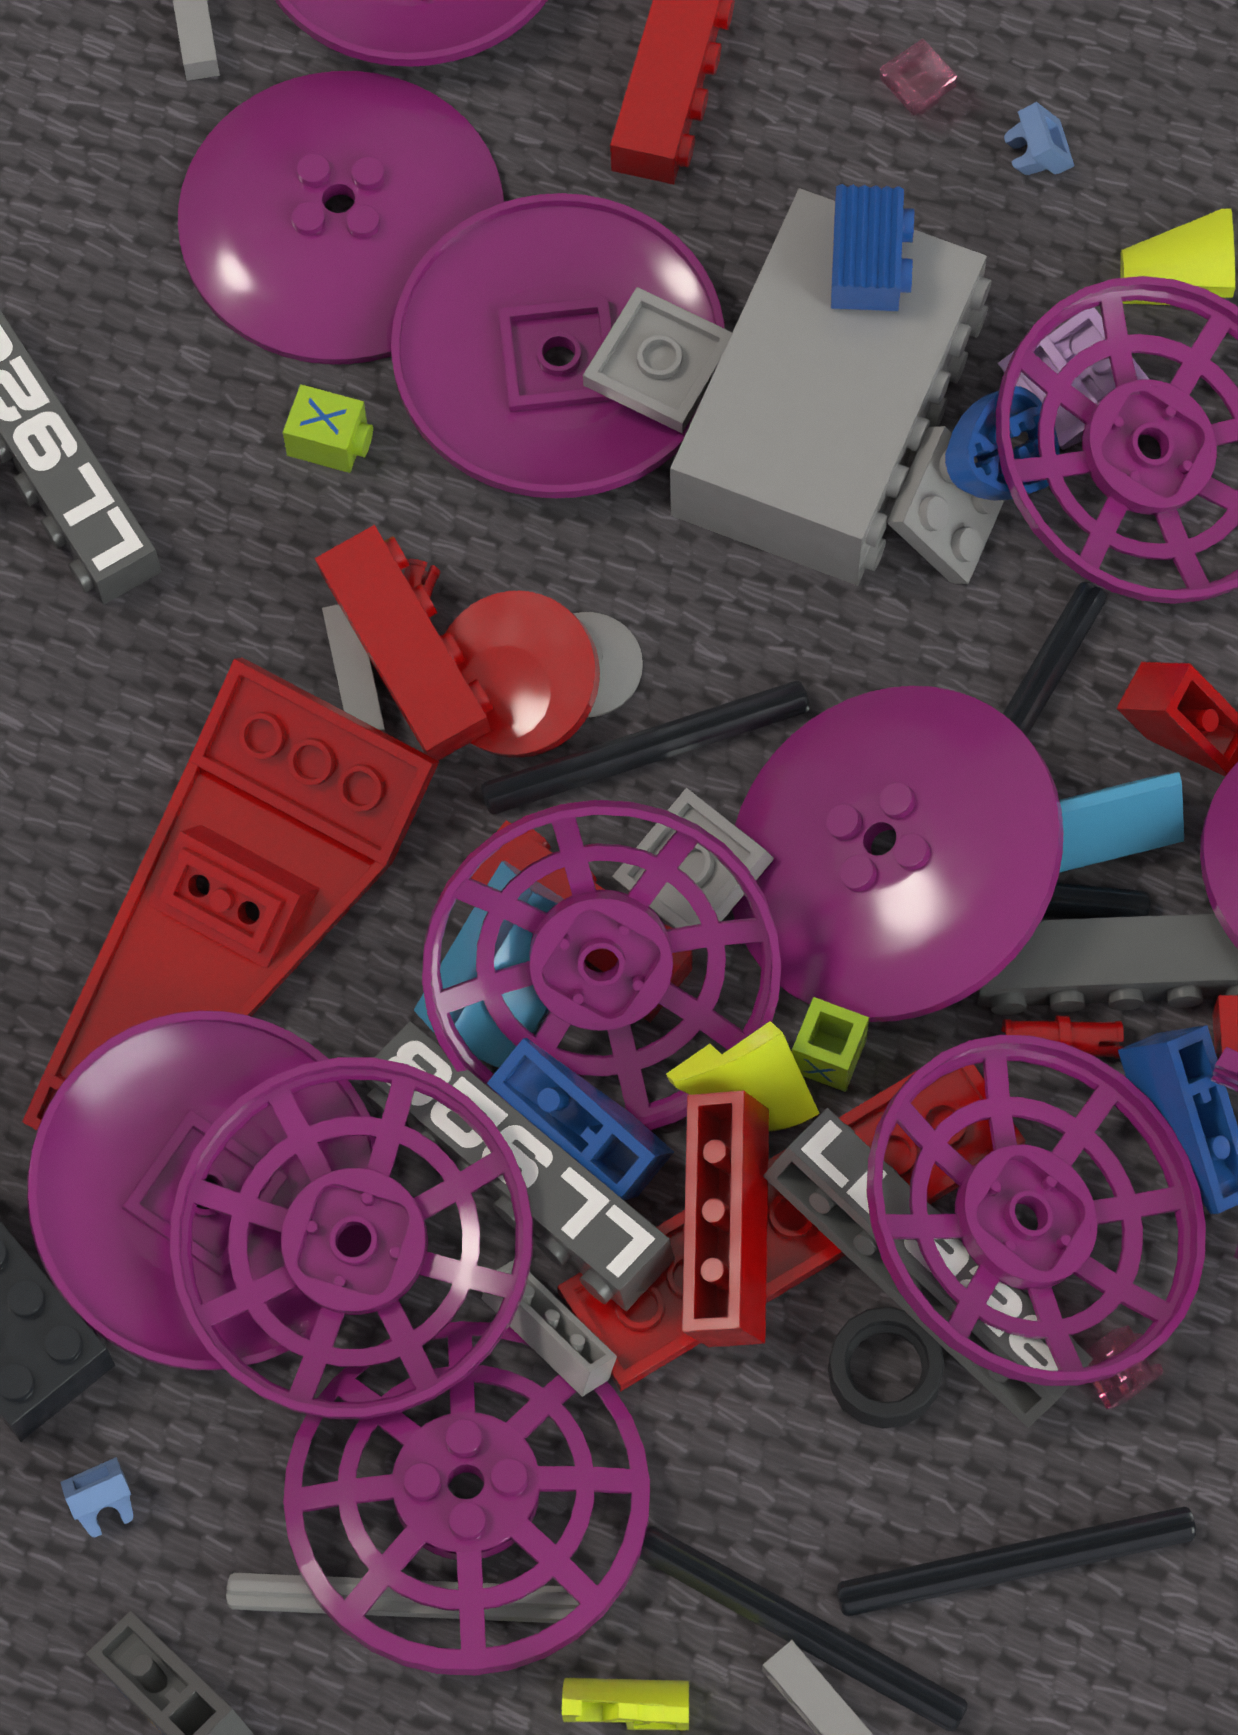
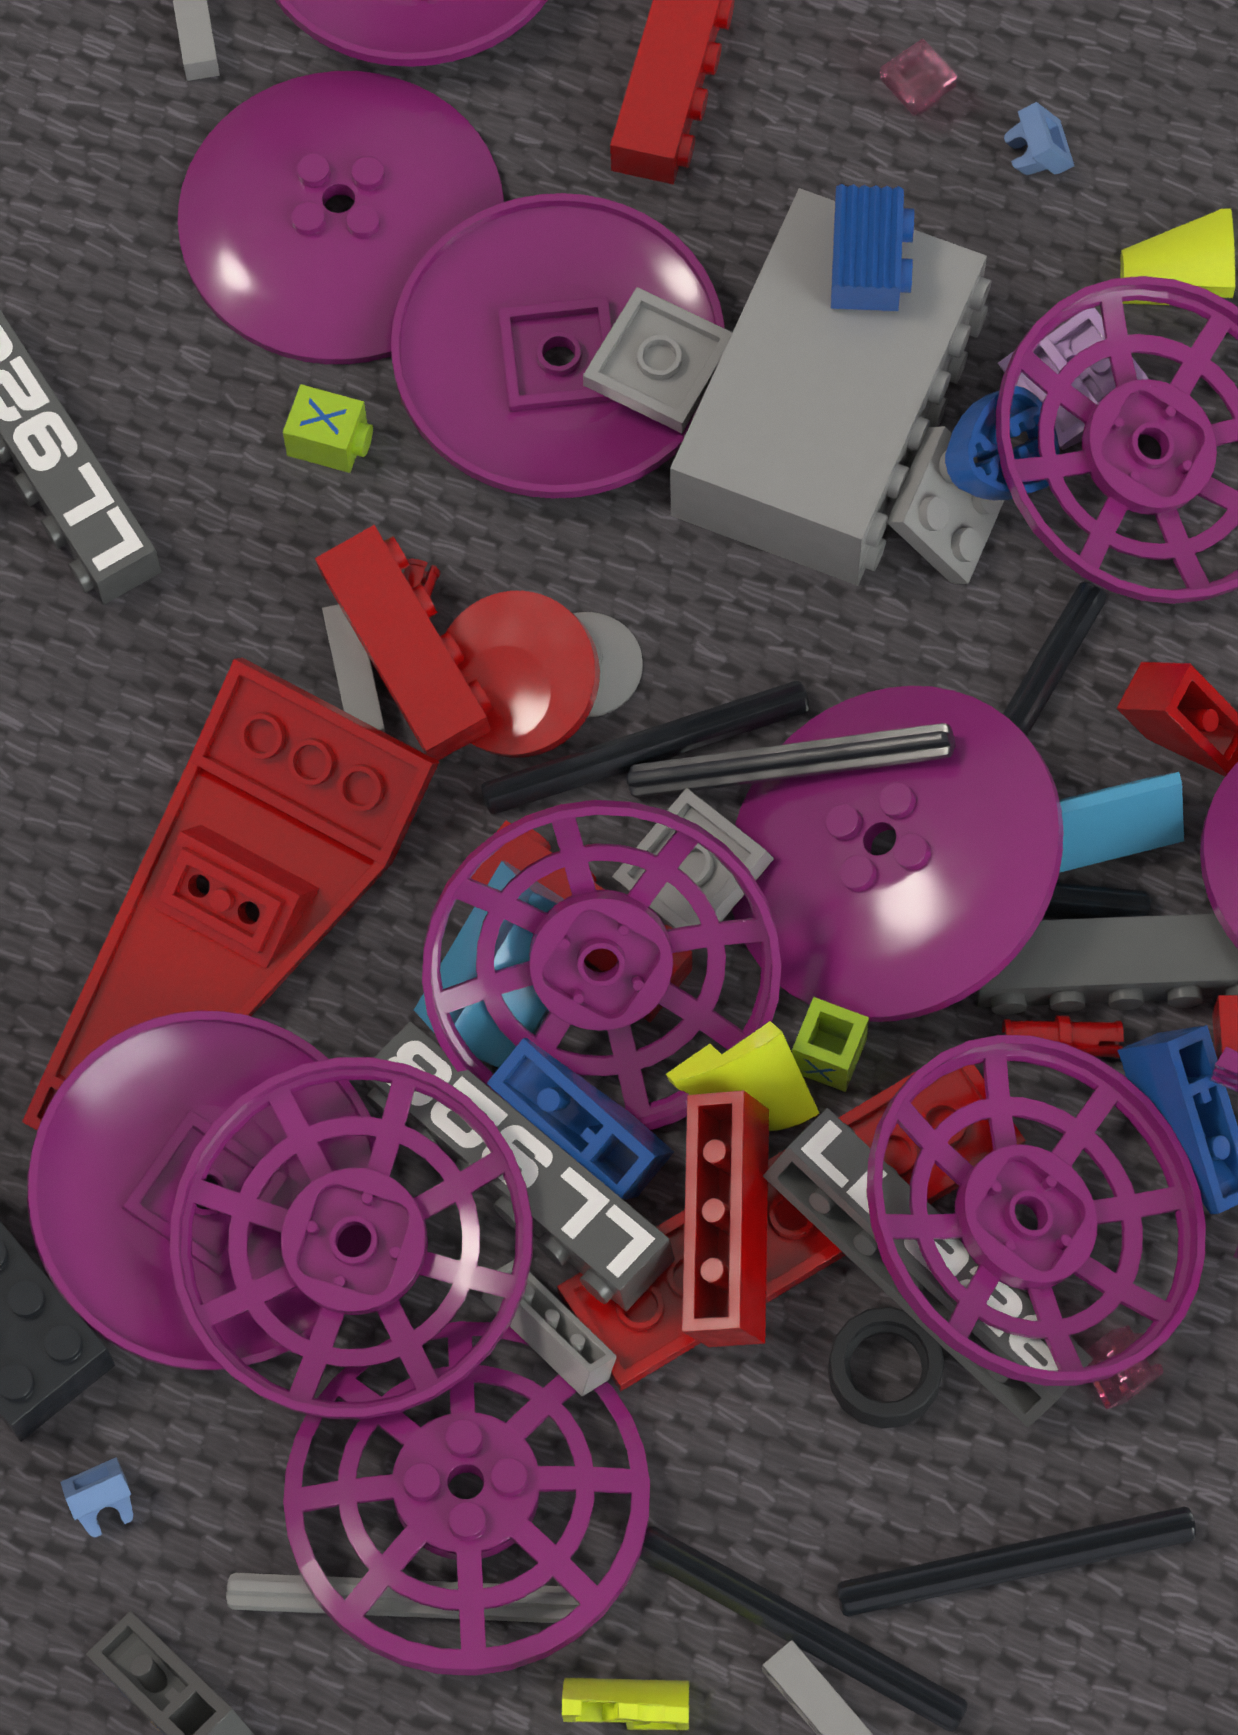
none -> black axle [626,723,956,798]

